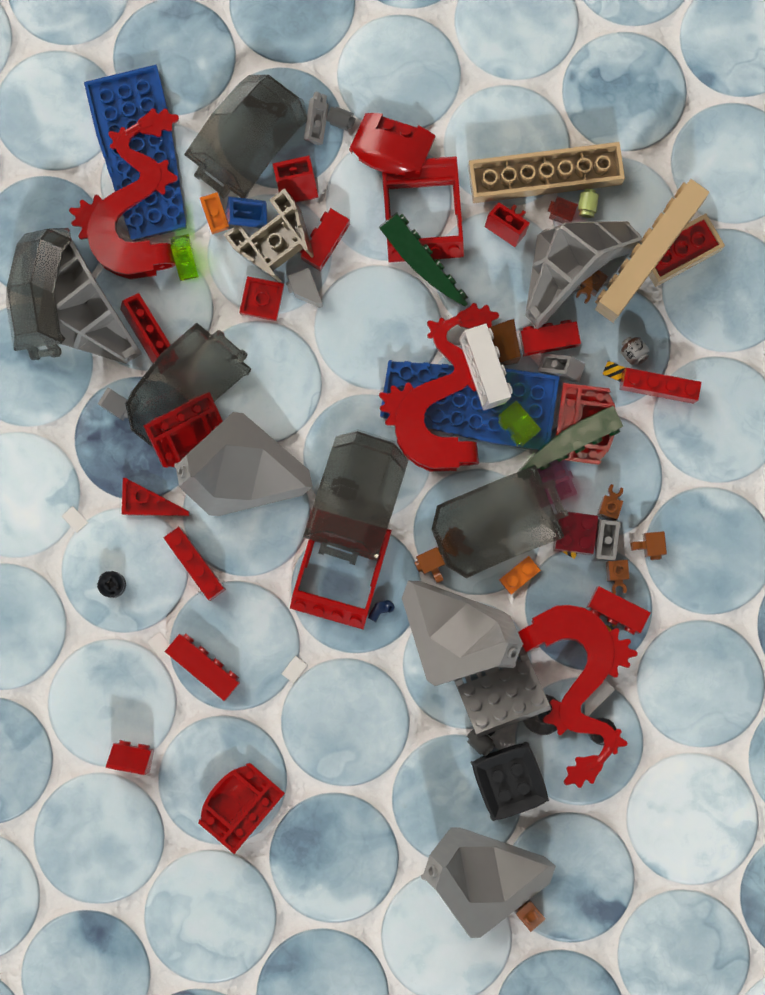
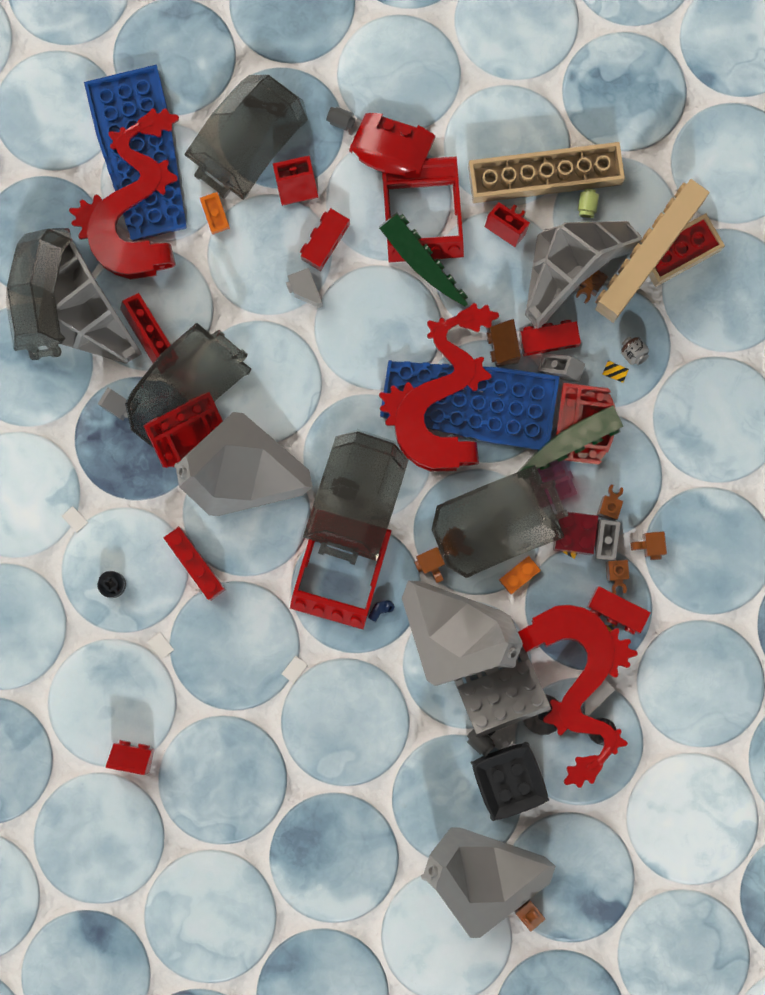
red wing [122,478,190,516] -> none
red brick [164,633,240,701] -> none
clear neon green slope [170,234,199,281] -> none
red slope [198,763,285,854] -> none
dark tan wedge [224,189,314,282] -> none
blue tile [226,196,267,228] -> none
red tile [239,276,285,321] -> none
light grey hinge [304,91,329,145] -> none
white brick [459,324,512,410] -> none
clear neon green brick [498,401,541,447] -> none
clear red brick [548,196,578,224] -> none
red brick [619,368,702,404] -> none

